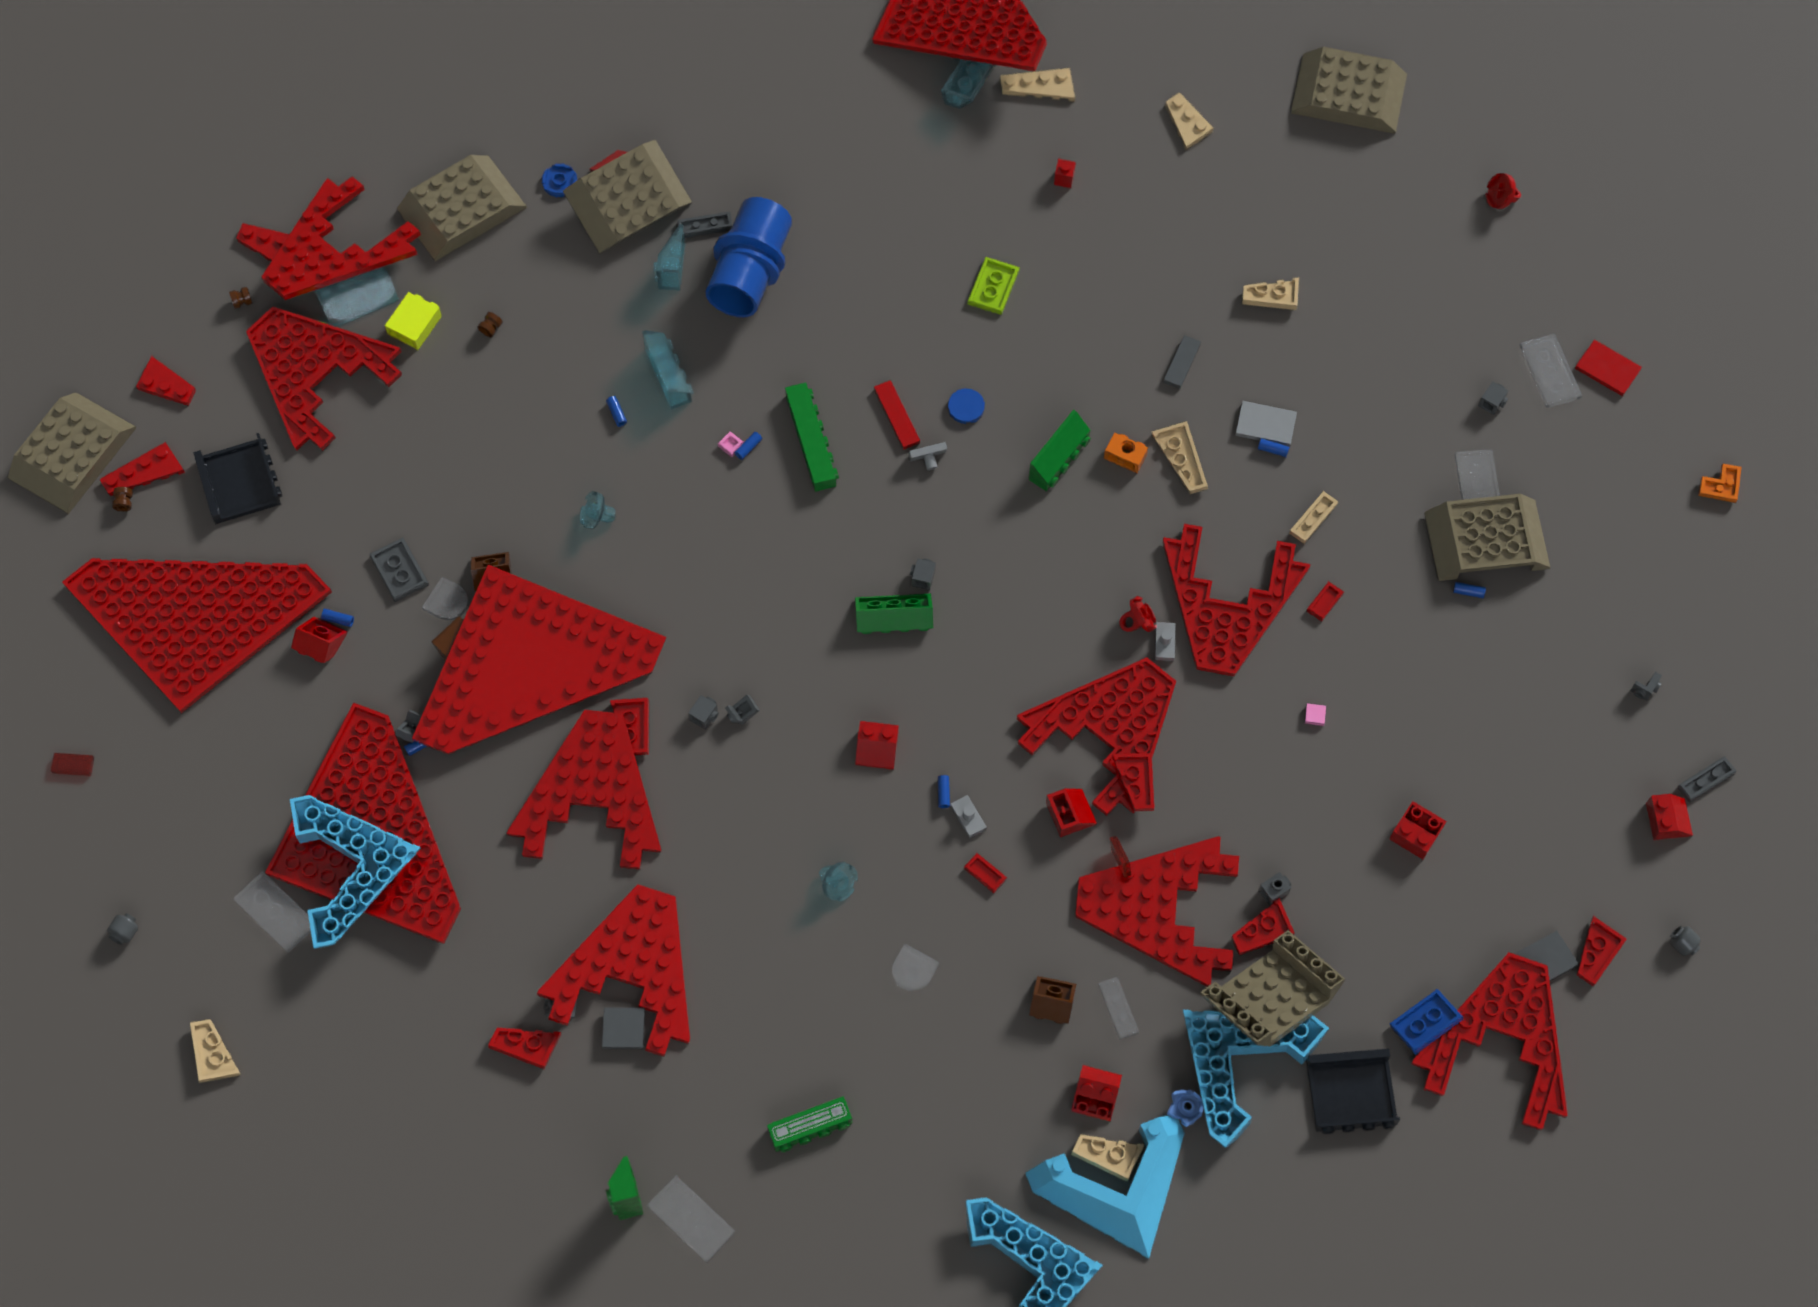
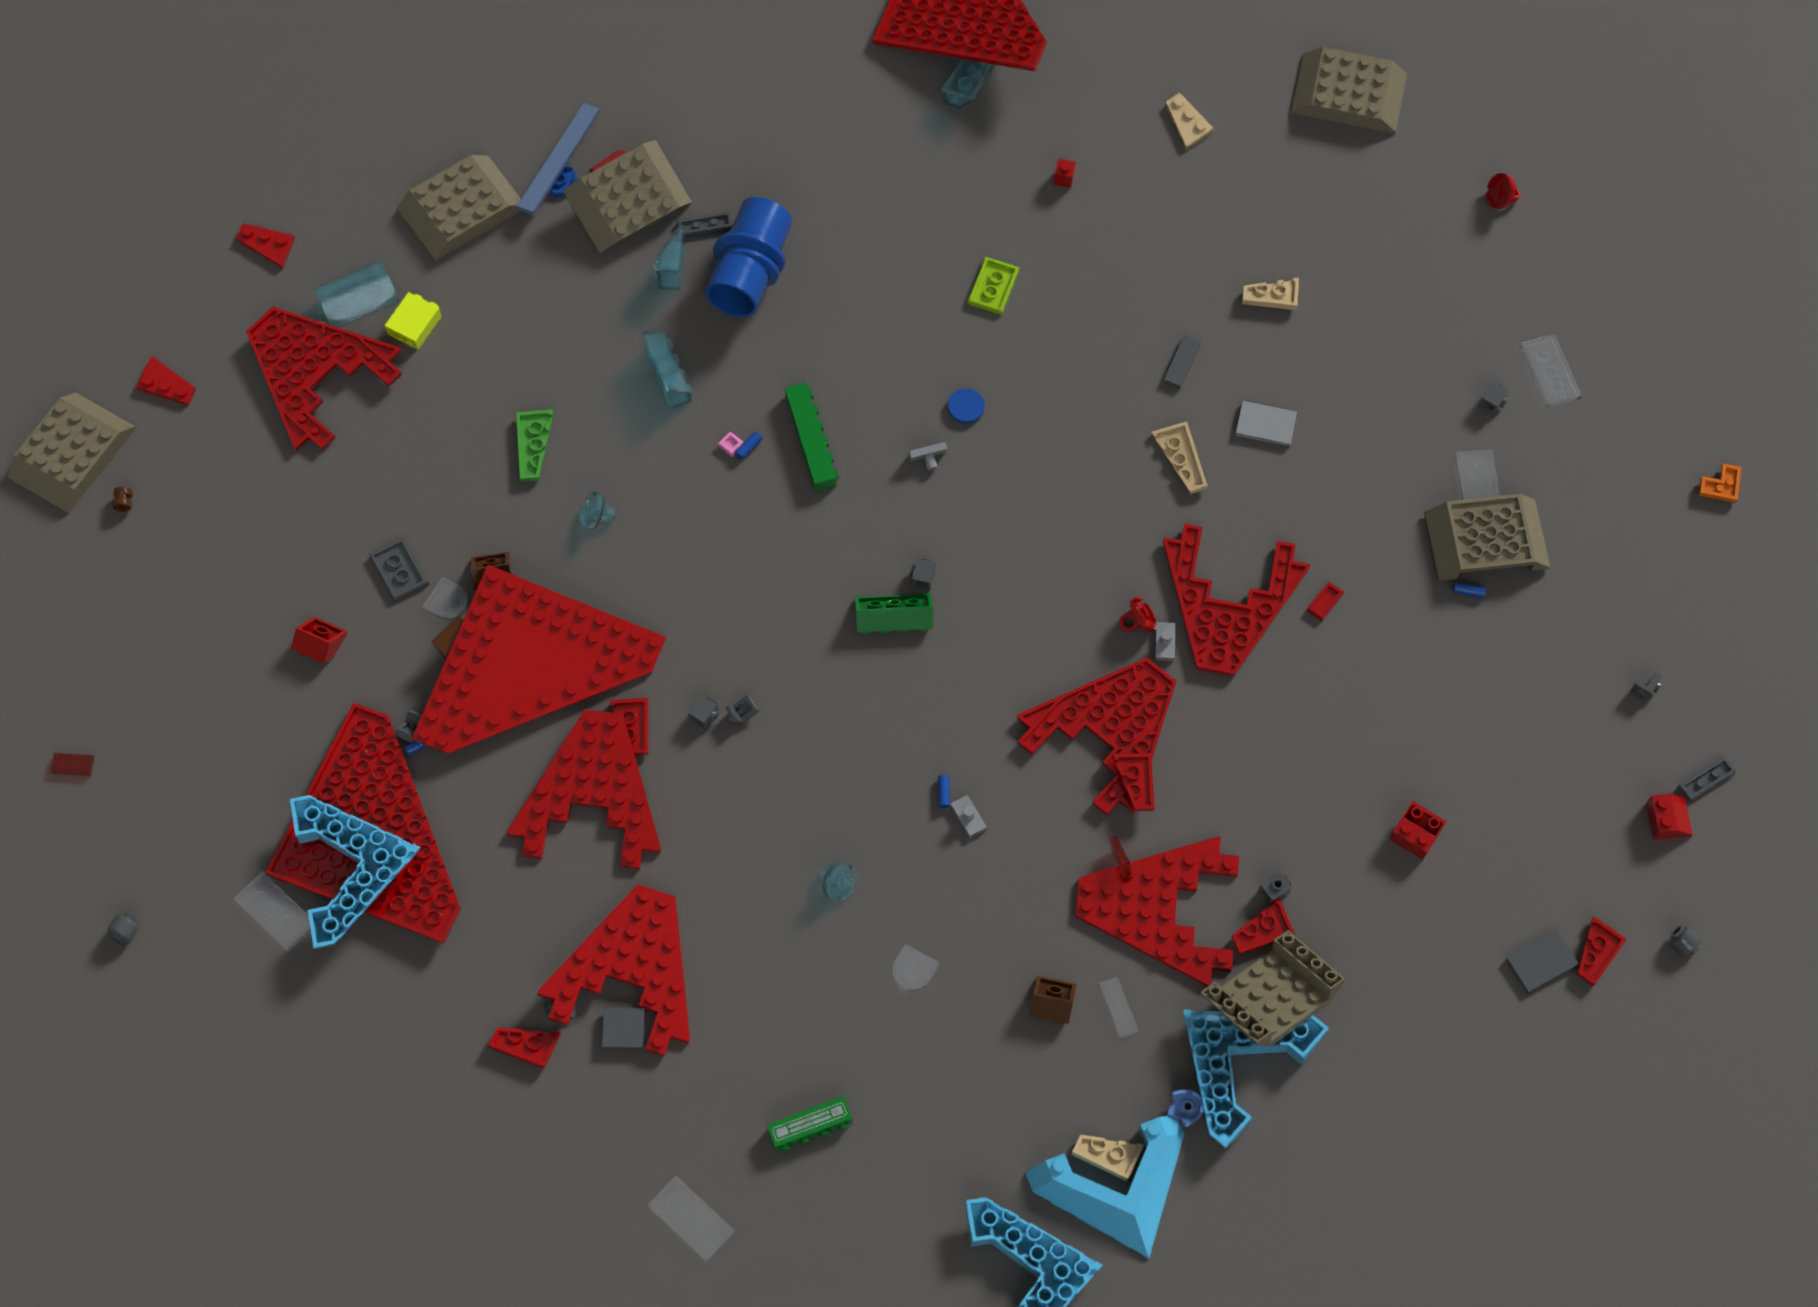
red plate [62,558,332,713] -> none
red wing [99,442,185,496] -> none
tan wing [190,1019,240,1083] -> none
black panel [193,433,283,524] -> none
reddish brown wheel [229,286,253,309] -> none
red wing [262,177,421,300] -> none
blue axle [321,608,354,627] -> none
reddish brown wheel [477,312,503,338] -> none
blue axle [606,396,627,427] -> none
green slope [606,1156,644,1220] -> none
red slope [855,721,899,770] -> none
red tile [874,380,920,450] -> none
red tile [964,853,1007,893] -> none
tan wing [1000,68,1075,101] -> none
green slope [1028,409,1091,492] -> none
red slope [1046,788,1097,838] -> none
red slope [1071,1065,1122,1122] -> none
orange brick [1104,432,1148,473] -> none
blue axle [1258,438,1290,457] -> none
tan plate [1289,491,1338,544] -> none
bright pink tile [1304,703,1326,726] -> none
black panel [1306,1048,1400,1134] -> none
blue tile [1390,989,1463,1055] -> none
red wing [1411,952,1568,1131] -> none
red tile [1575,339,1642,397] -> none
none -> bright green wing [516,409,554,482]
none -> sand blue tile [517,103,600,216]

